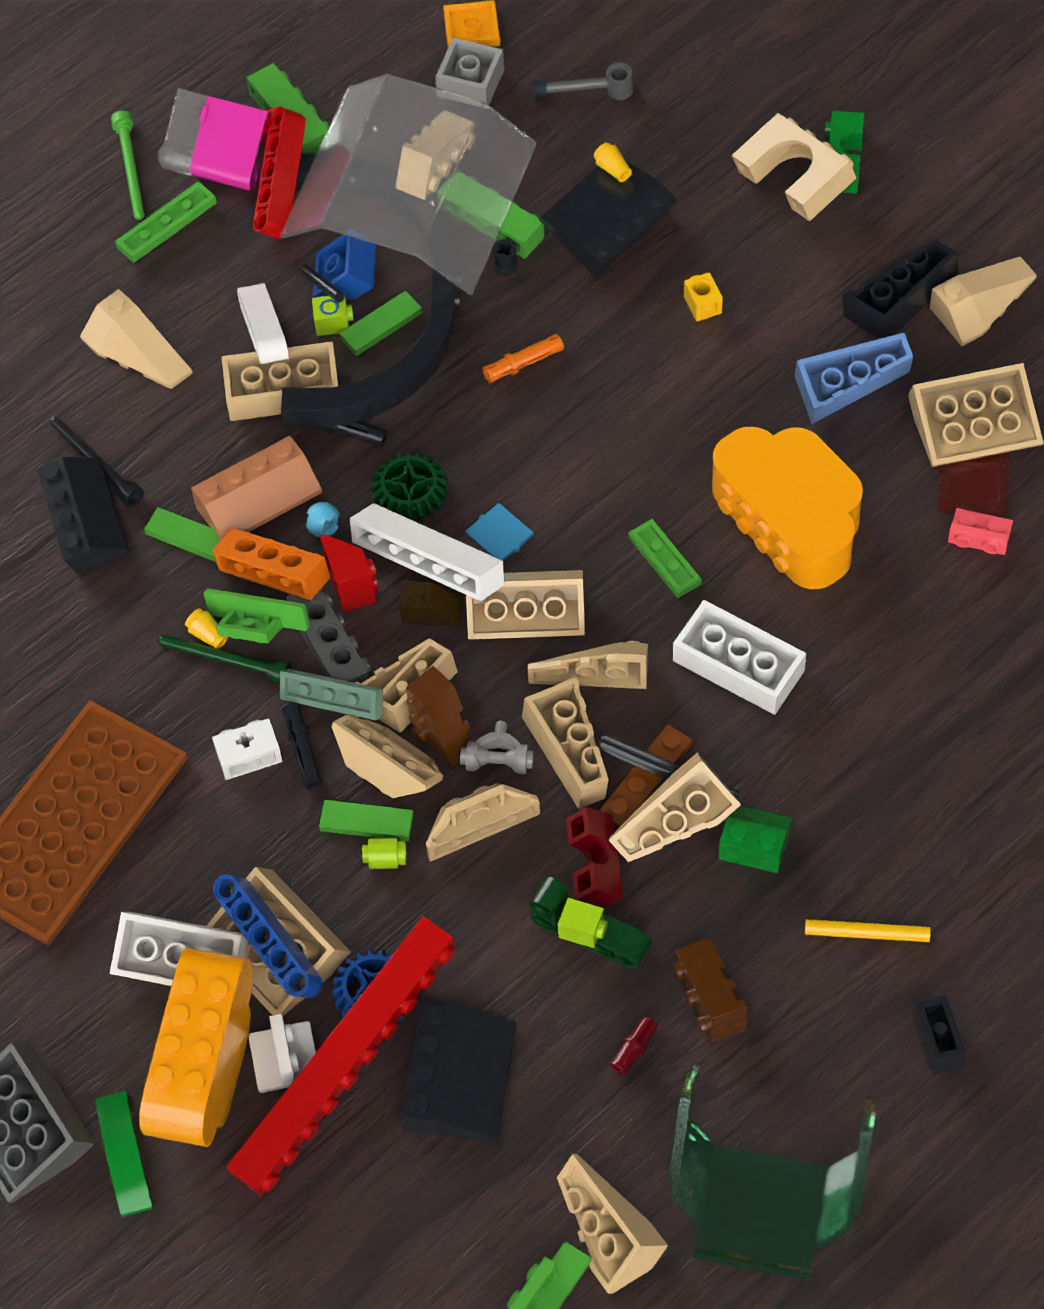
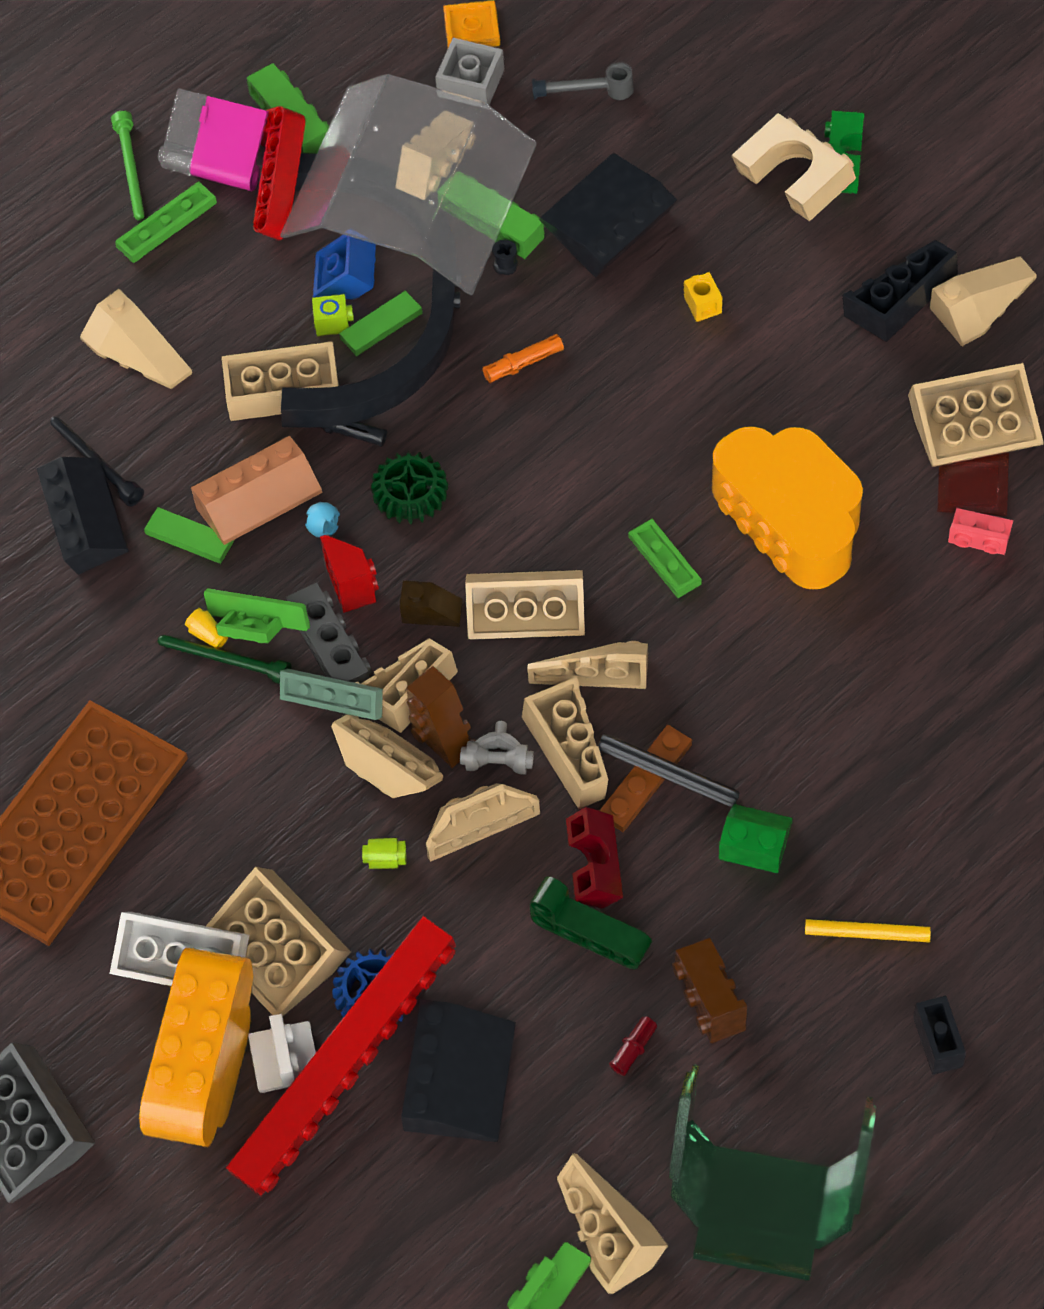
green slope [95,1091,153,1217] -> none
orange brick [212,528,331,601] -> none
white brick [212,718,283,780] -> none
blue beam [213,874,322,998] -> none
white beam [237,283,289,364] -> none
black pin [281,703,323,789] -> none
black bar [300,264,345,303] -> none
bright green tile [319,800,414,841] -> none
white brick [350,503,504,601] -> none
dark azure piece [465,503,534,561] -> none
lime brick [558,898,608,948] -> none
yellow cone [594,143,632,182] -> none
tan wedge [608,753,741,862] -> none
white brick [673,600,806,715] -> none
medium blue wedge [794,333,913,424] -> none

